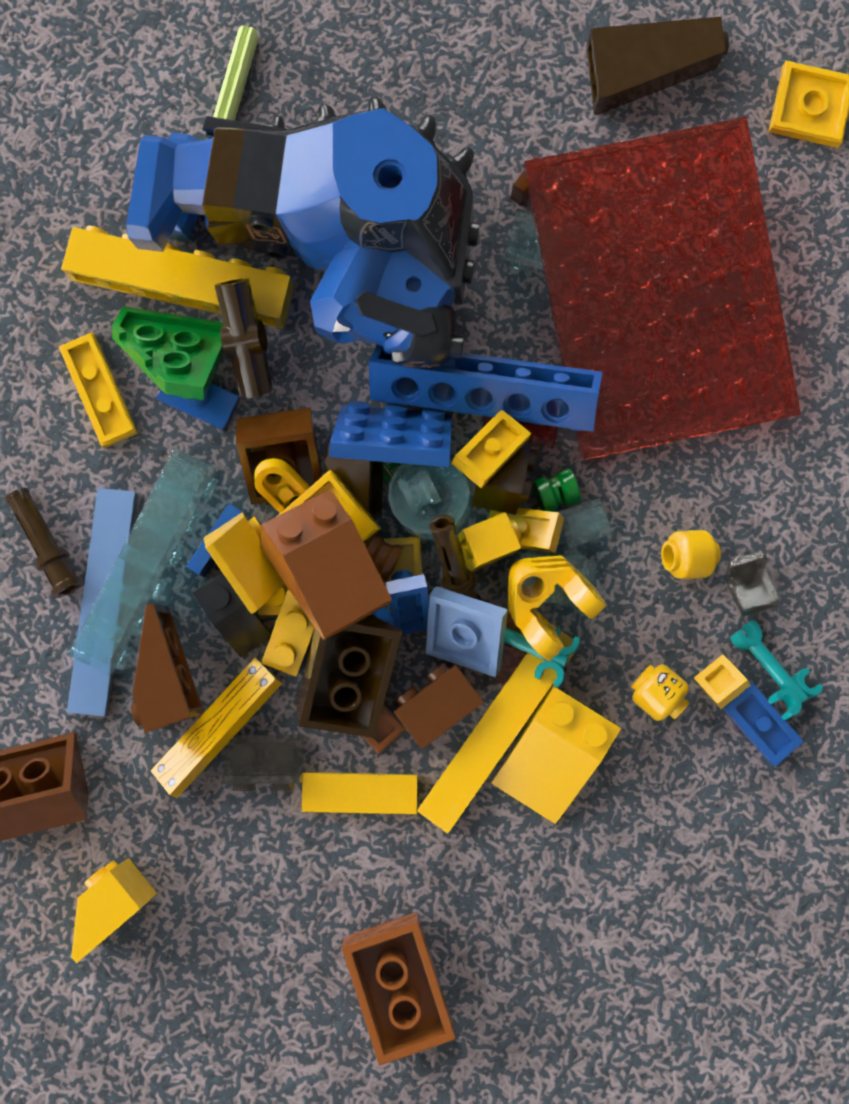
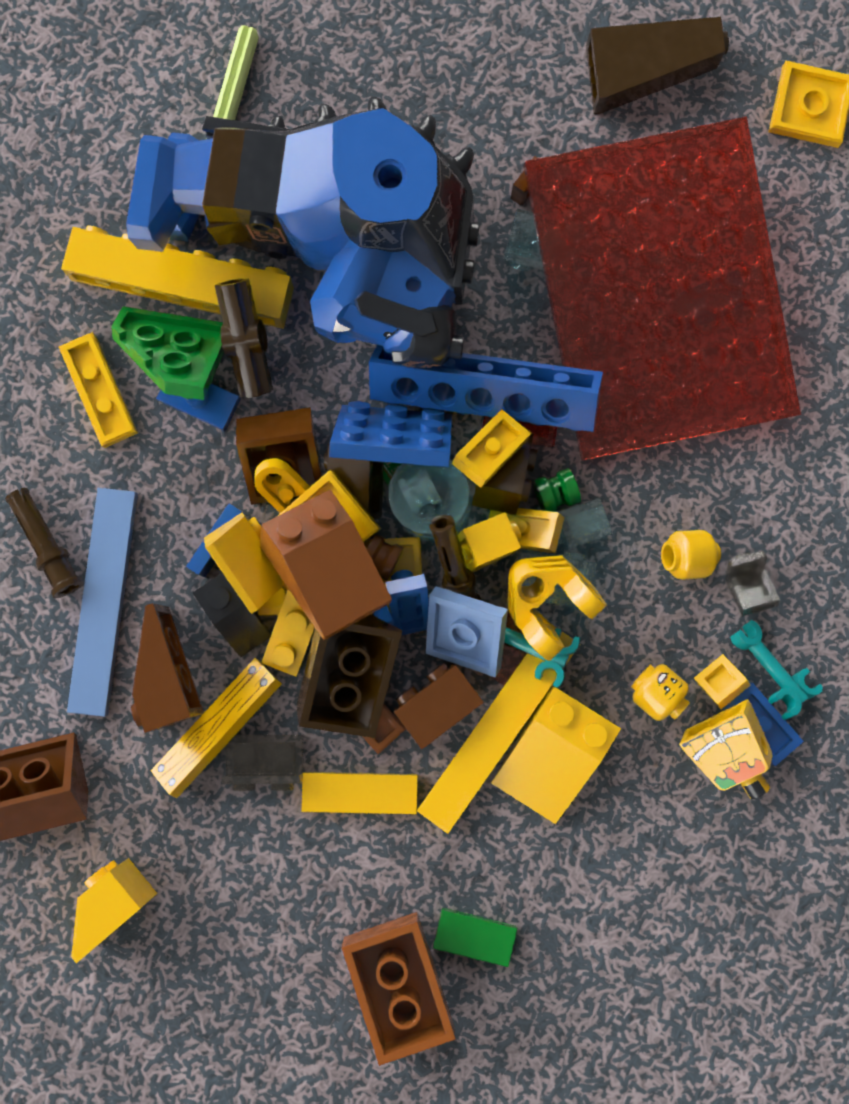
clear light blue brick [67,448,219,675] -> none
none -> green tile [433,907,517,967]
none -> yellow torso [679,699,773,799]

